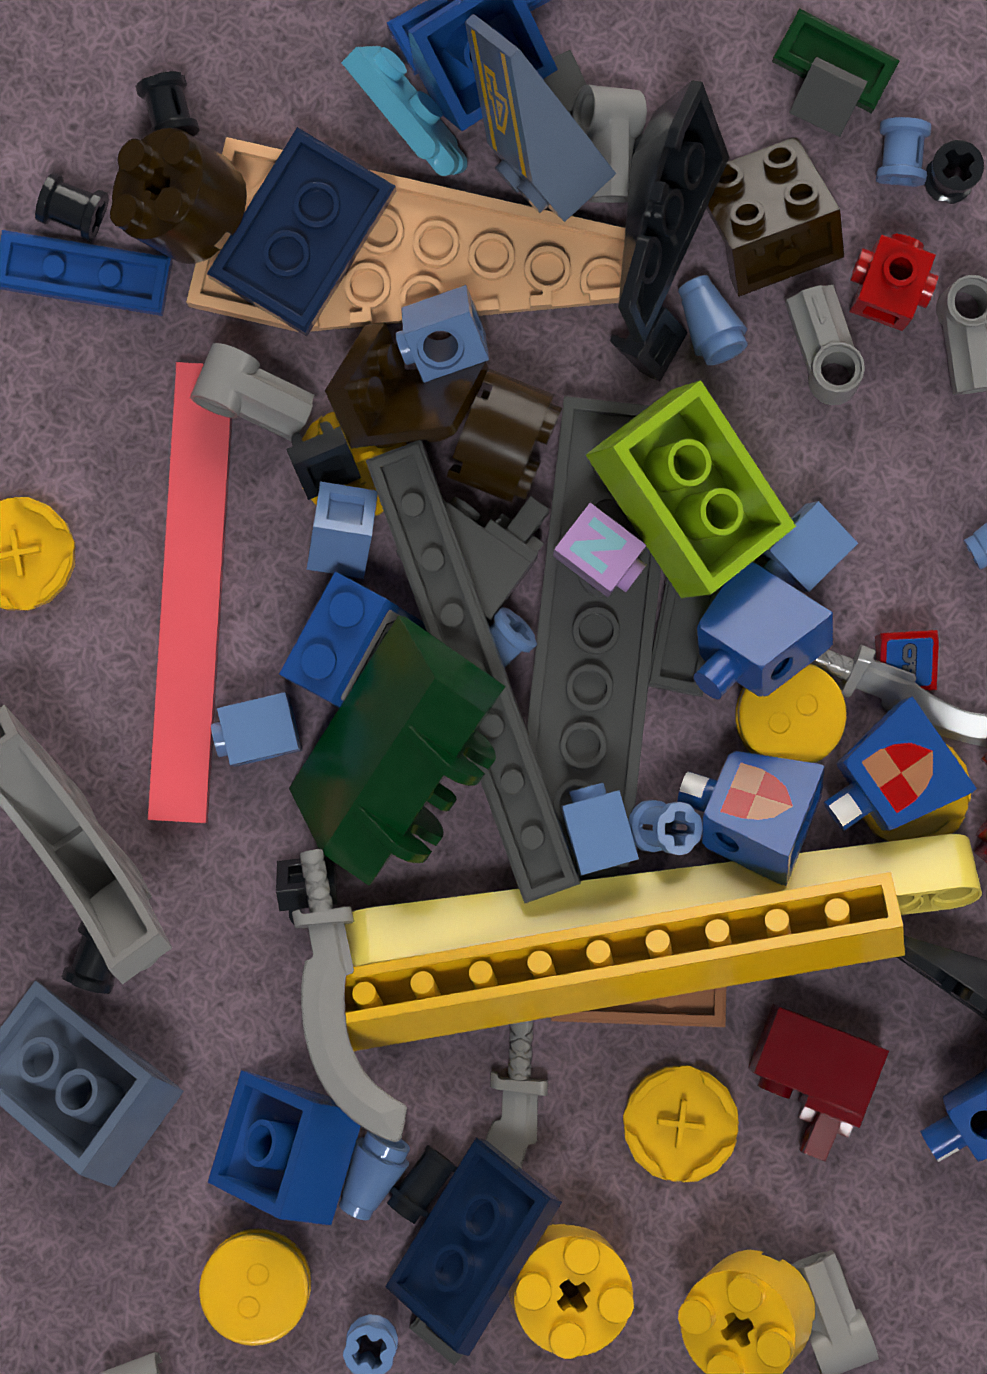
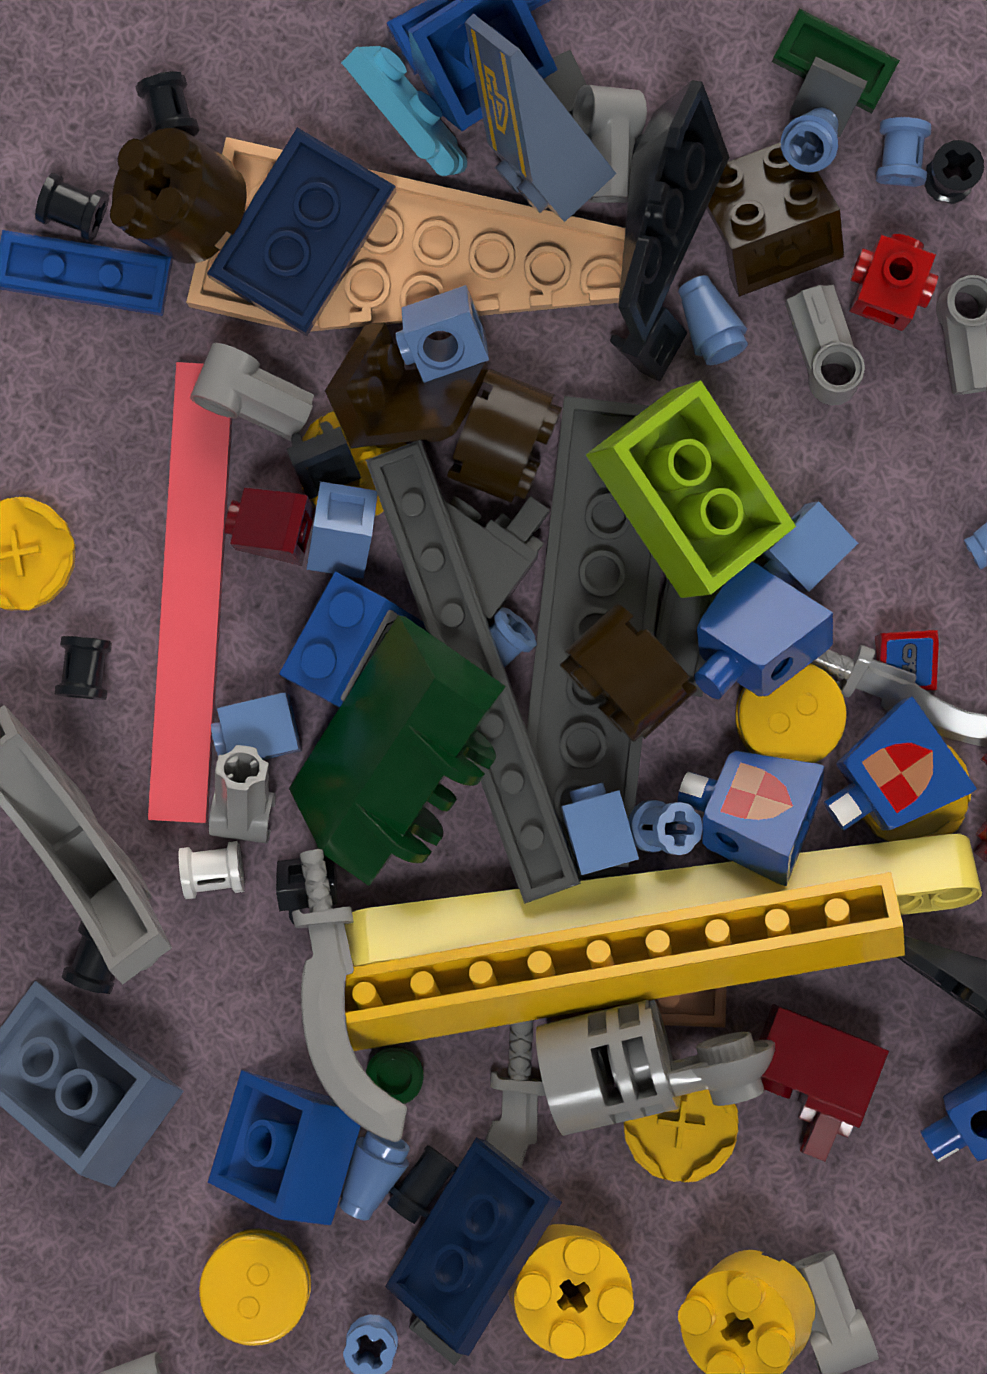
lavender brick [553,503,647,597] -> none
none -> black bush [54,636,112,700]
none -> white bush [179,841,245,899]
none -> light grey piece [209,745,276,844]
none -> dark red slope [224,488,315,566]
none -> dark green tile [366,1046,424,1104]
none -> light grey cylinder [536,1000,775,1136]
none -> dark brown brick [559,603,697,742]
none -> medium blue cone [781,107,838,172]

